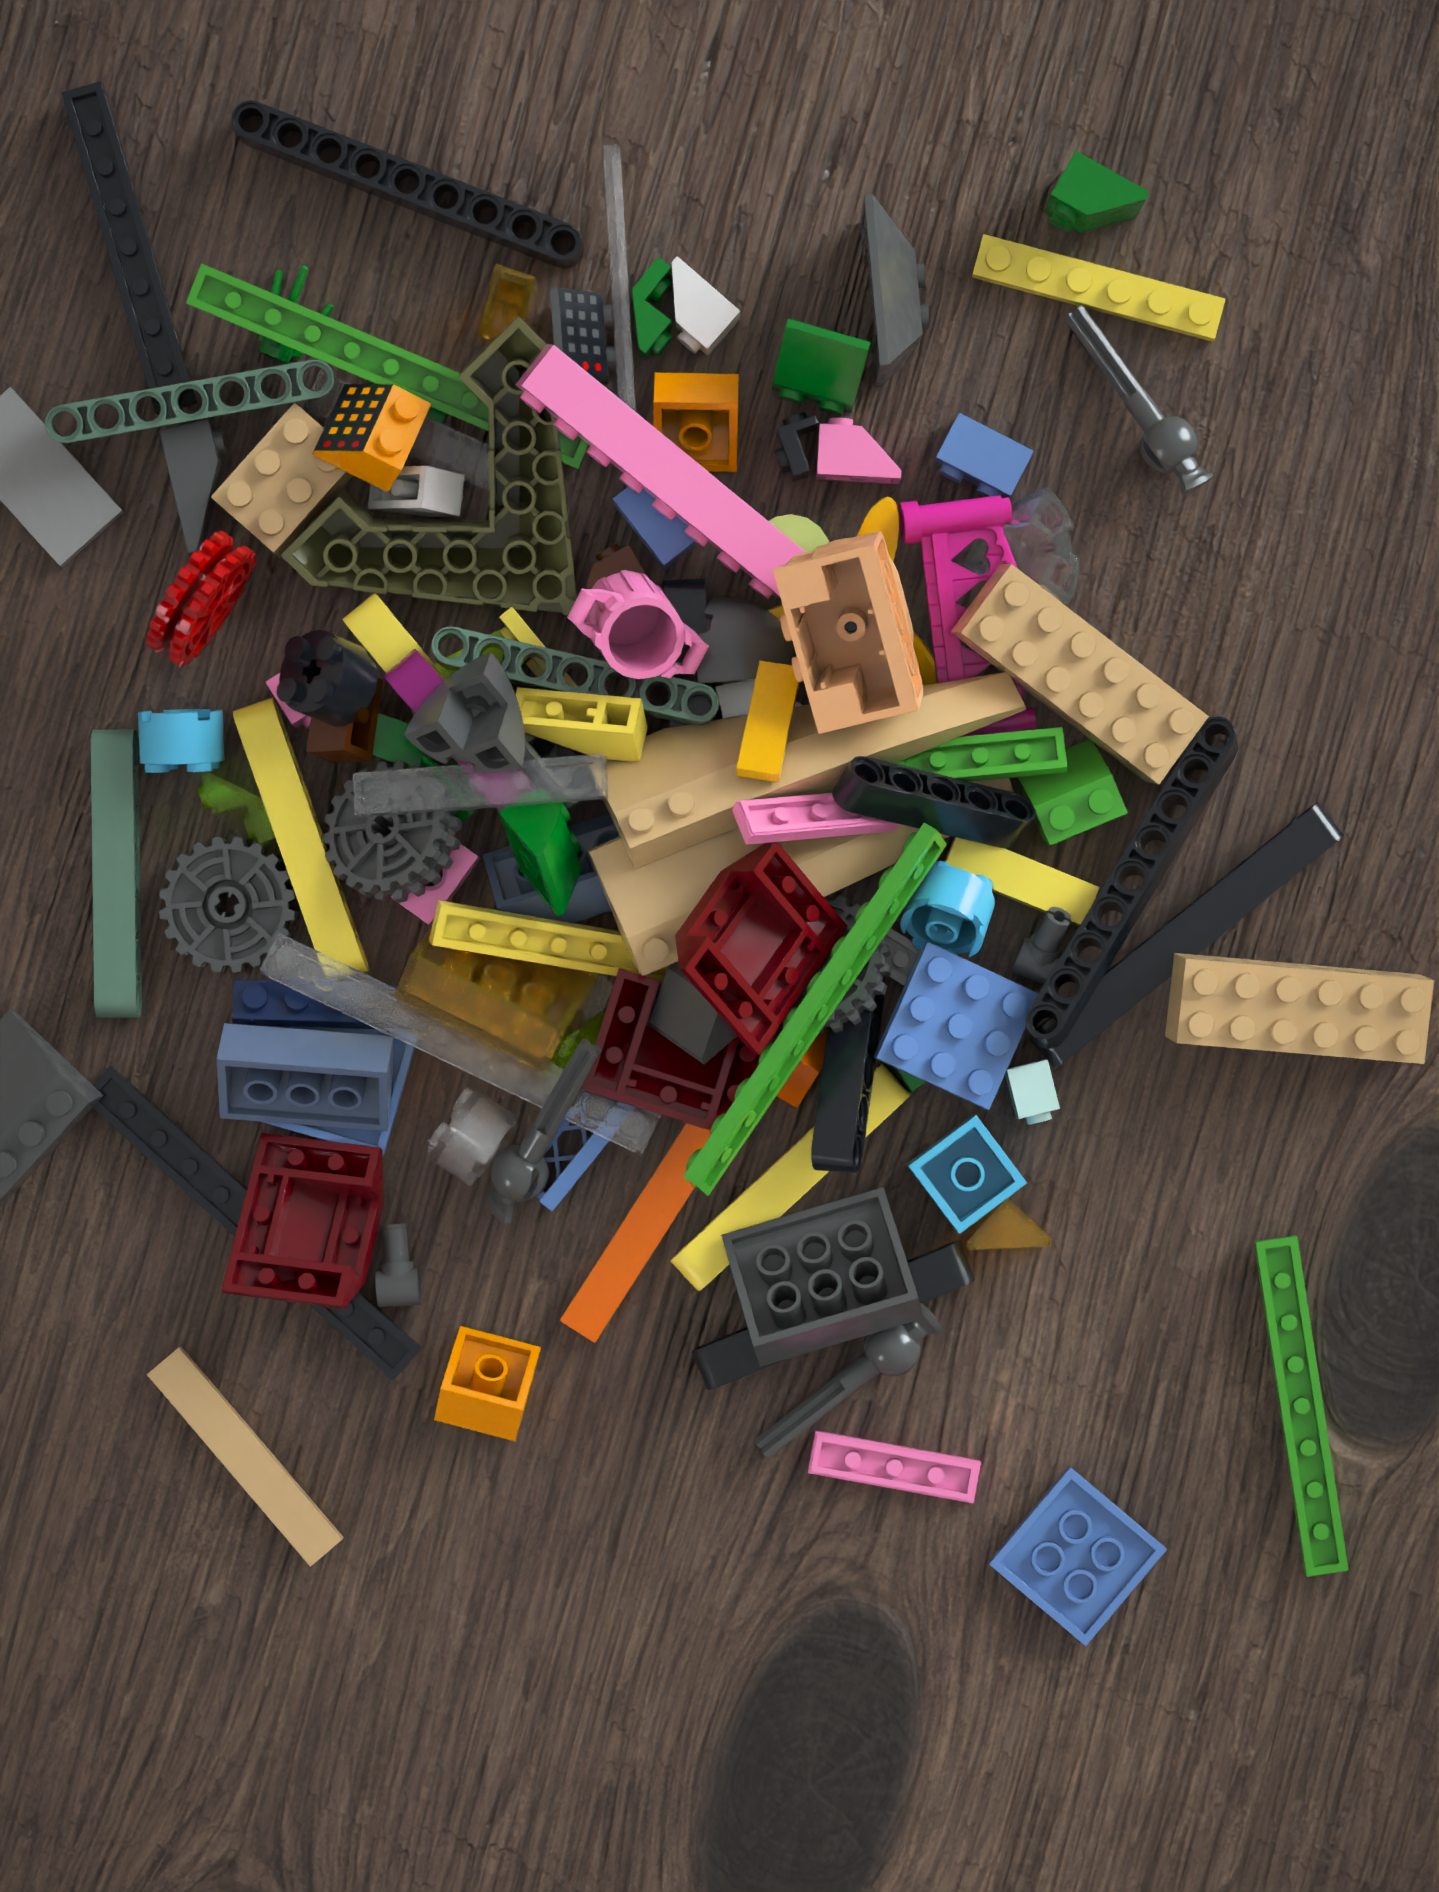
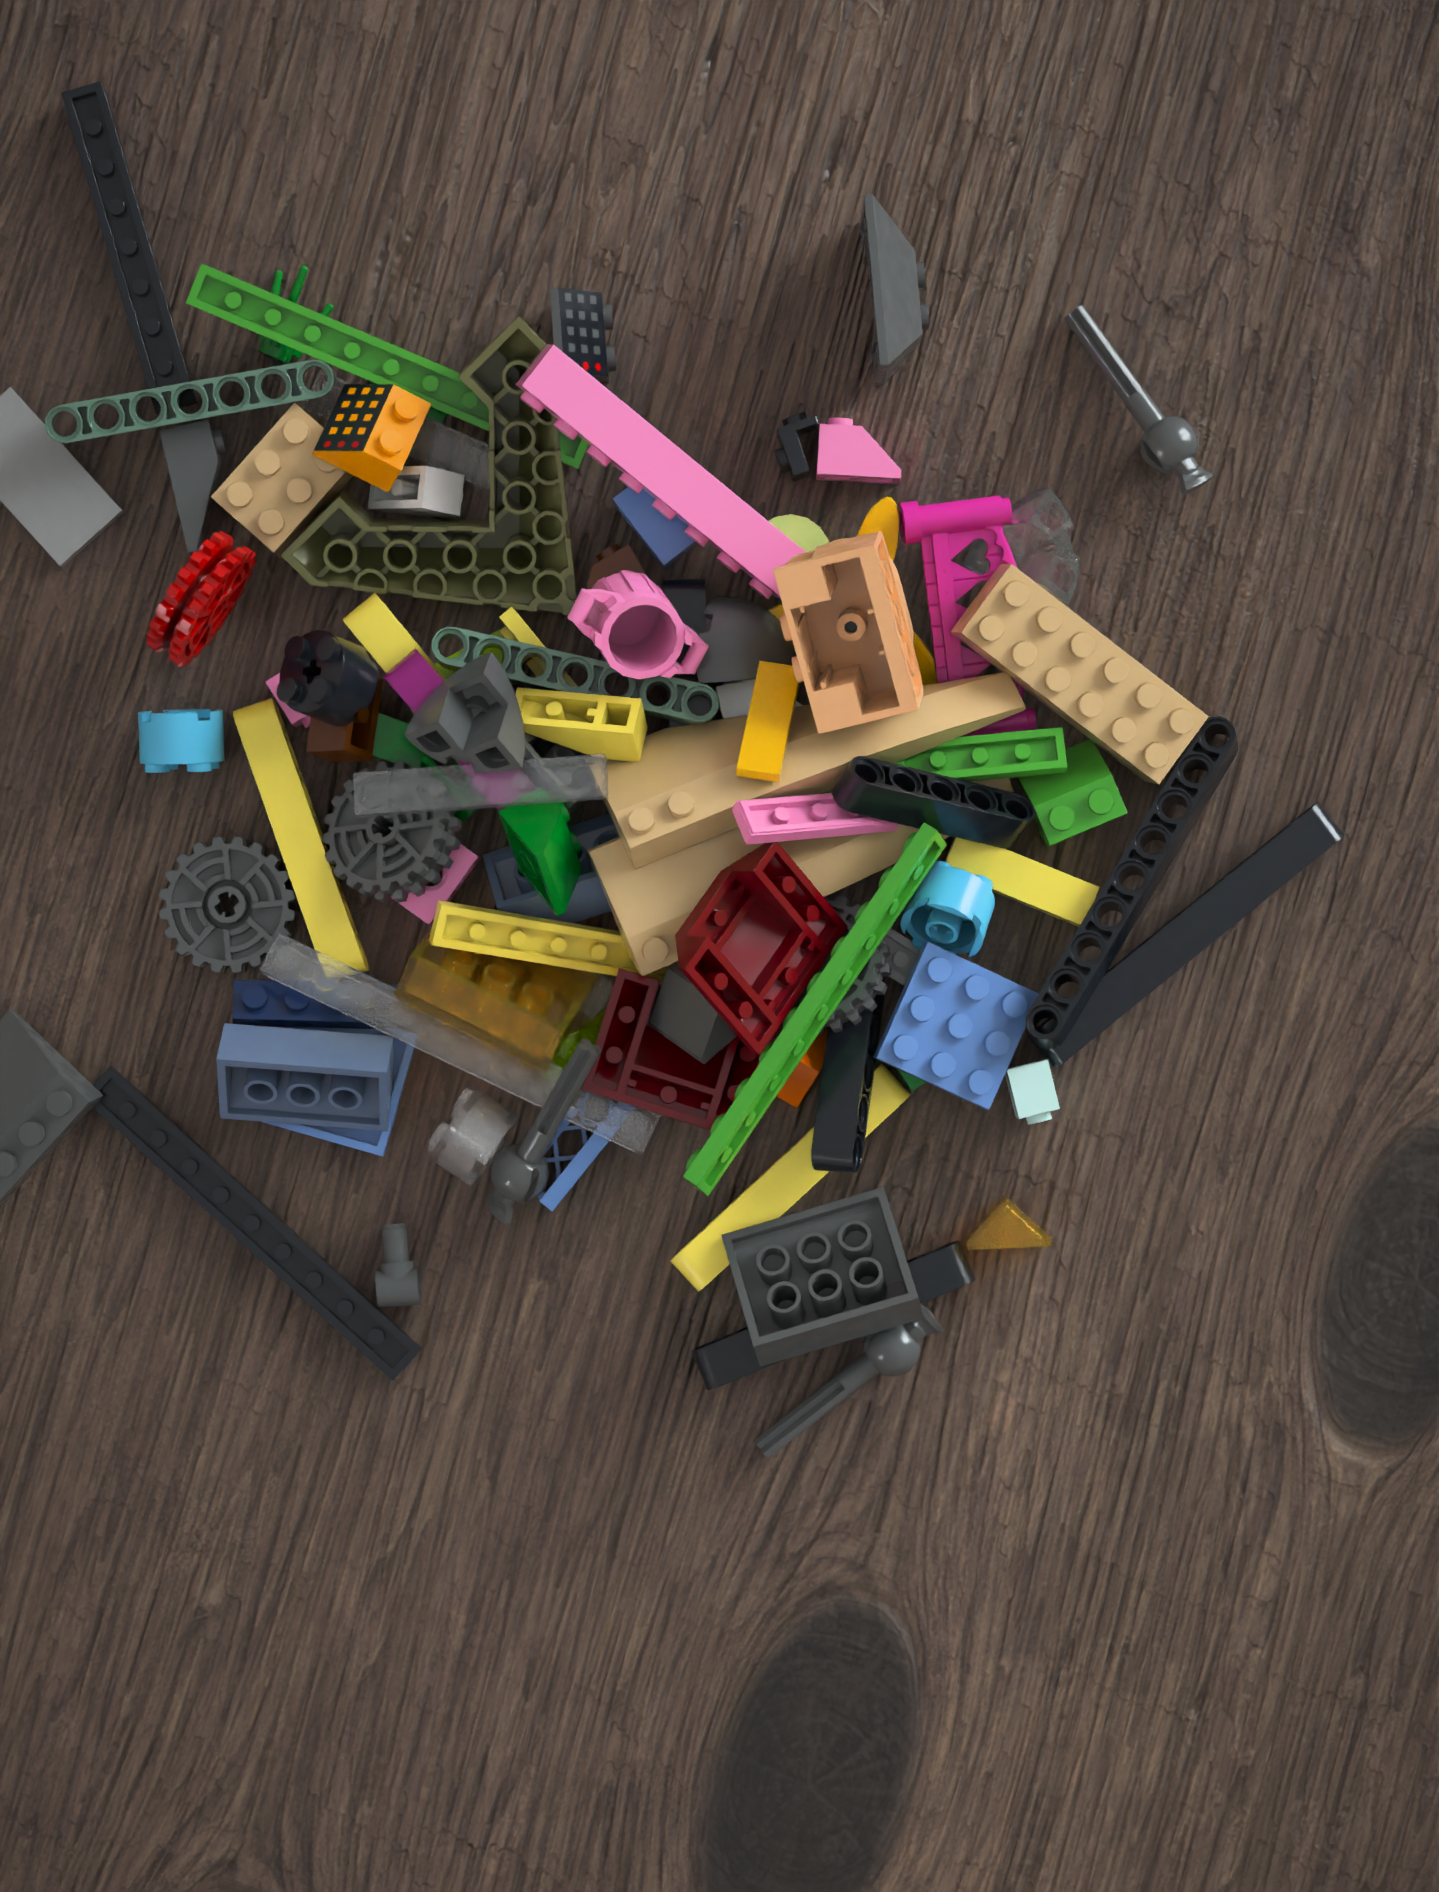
sand green beam [91,729,142,1019] -> none
tan tile [147,1346,344,1567] -> none
clear neon green slope [197,772,276,845] -> none
dark red slope [221,1133,384,1309] -> none
black beam [231,100,583,269] -> none
light orange slope [434,1326,541,1442] -> none
clear yellow slope [479,264,539,340] -> none
orange tile [560,1123,711,1343] -> none
clear tile [603,145,636,486] -> none
green slope [632,257,673,361] -> none
light orange slope [653,372,739,472] -> none
white slope [672,256,741,356] -> none
green slope [772,319,871,416] -> none
bright pink tile [808,1430,981,1504] -> none
medium azure brick [906,1114,1027,1234] -> none
medium blue brick [934,413,1034,498] -> none
light yellow plate [972,234,1225,342] -> none
medium blue plate [988,1466,1167,1646] -> none
dark grey pin [1011,907,1071,985] -> none
green slope [1044,151,1150,233] -> none
tan brick [1165,953,1434,1064] -> none
bright green plate [1253,1235,1349,1577] -> none

